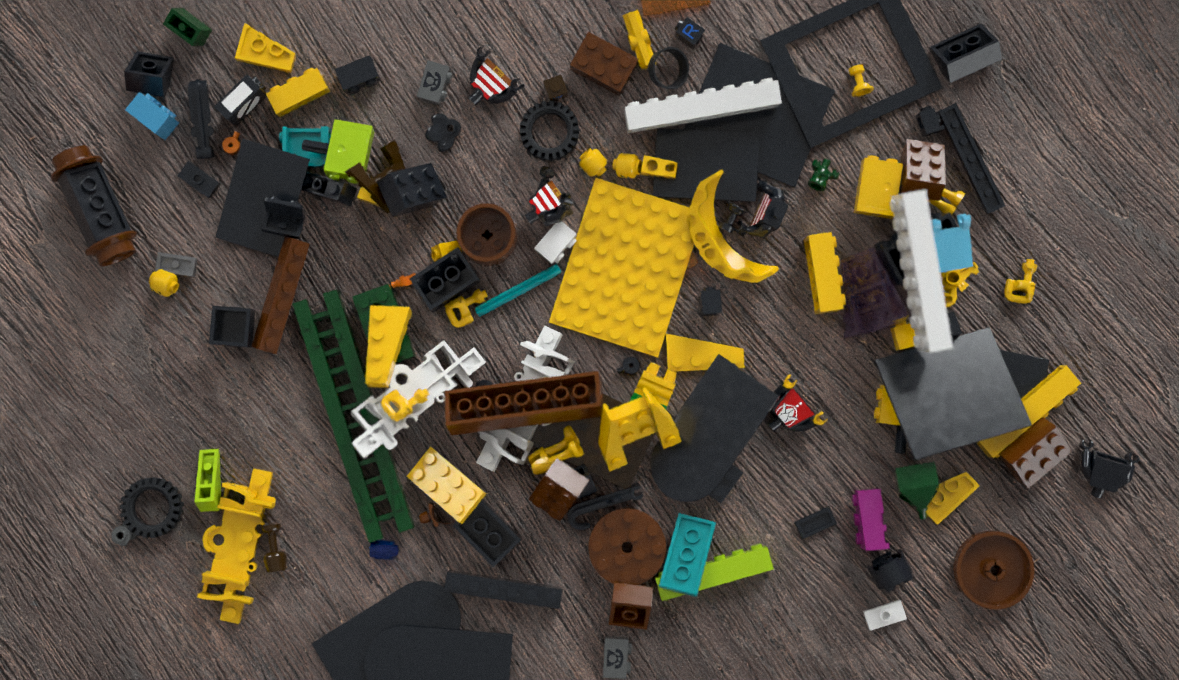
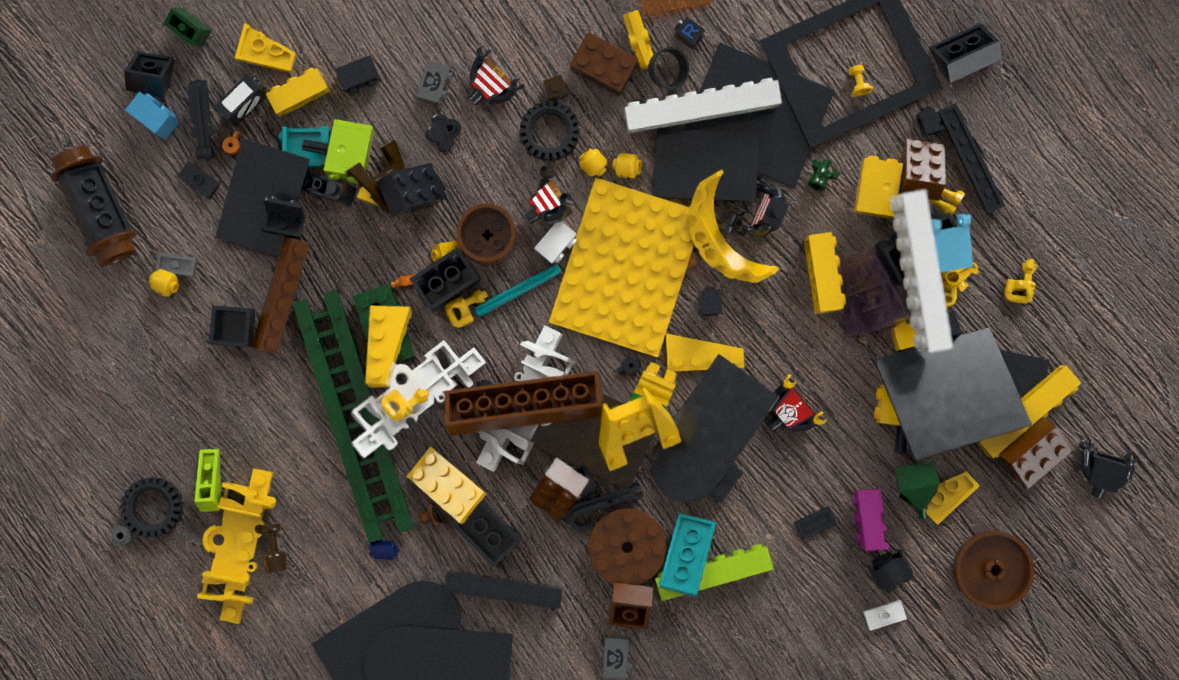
yellow piece [528,425,583,475] -> none
yellow leg [641,155,678,179] -> none

